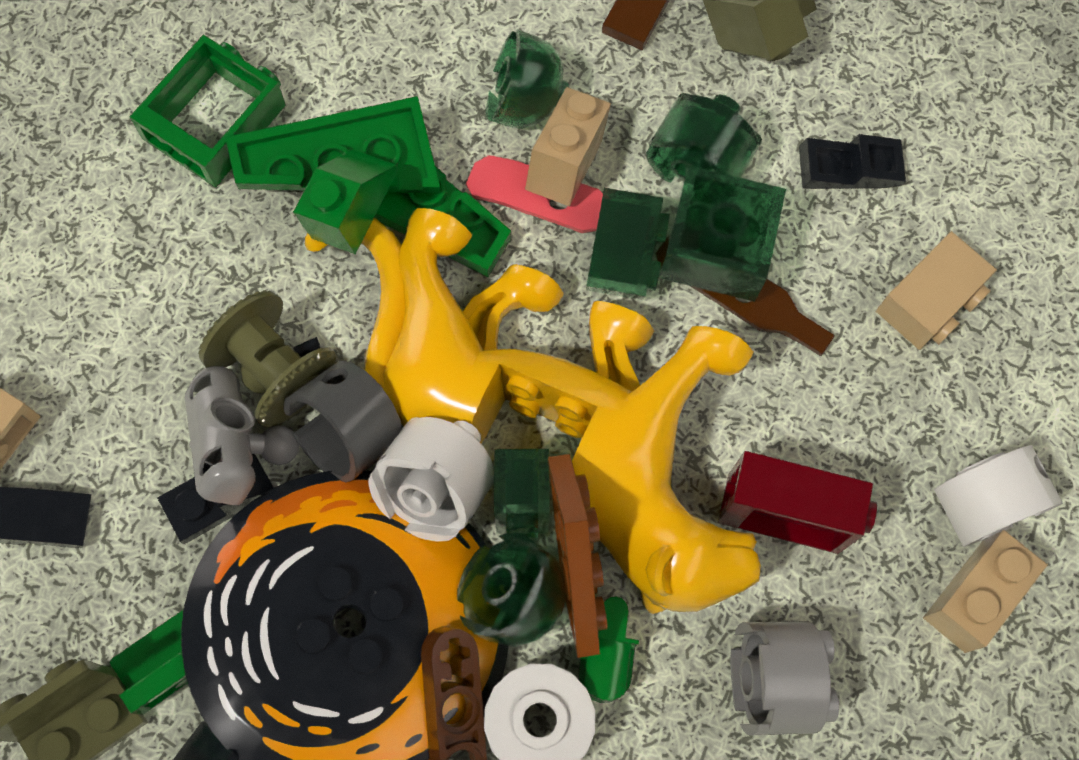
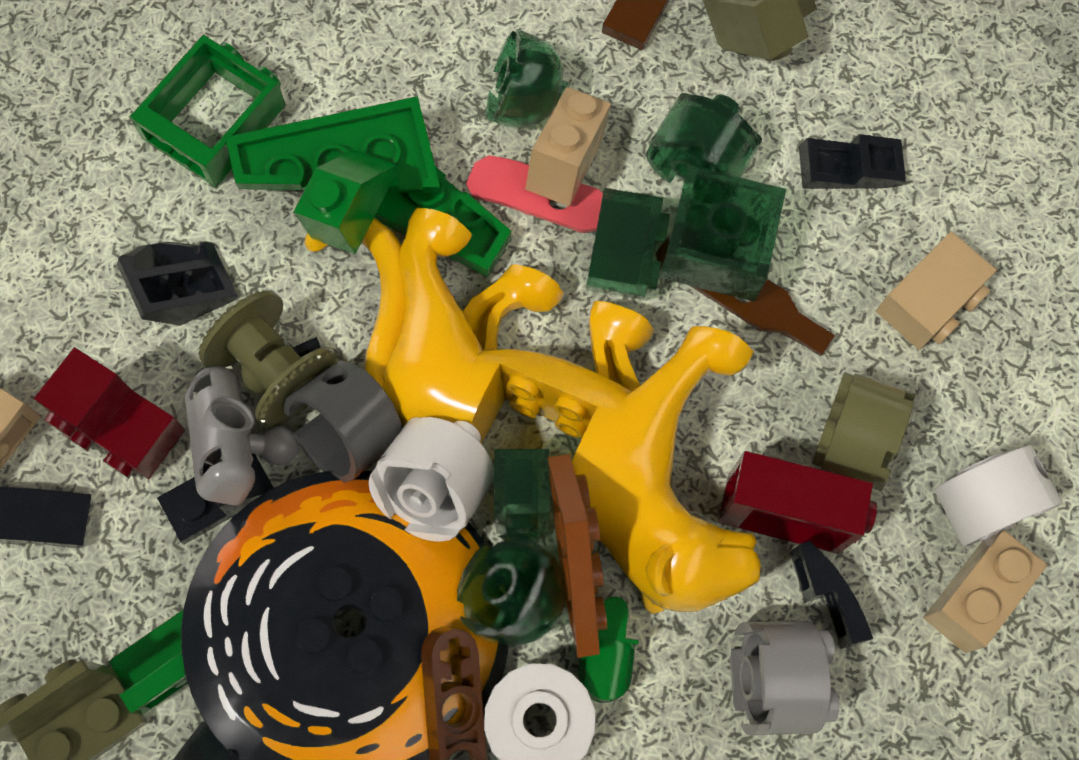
none -> dark red brick [33,347,186,480]
none -> black slope [117,241,238,326]
none -> black slope [790,541,873,649]
none -> olive brick [812,372,916,492]

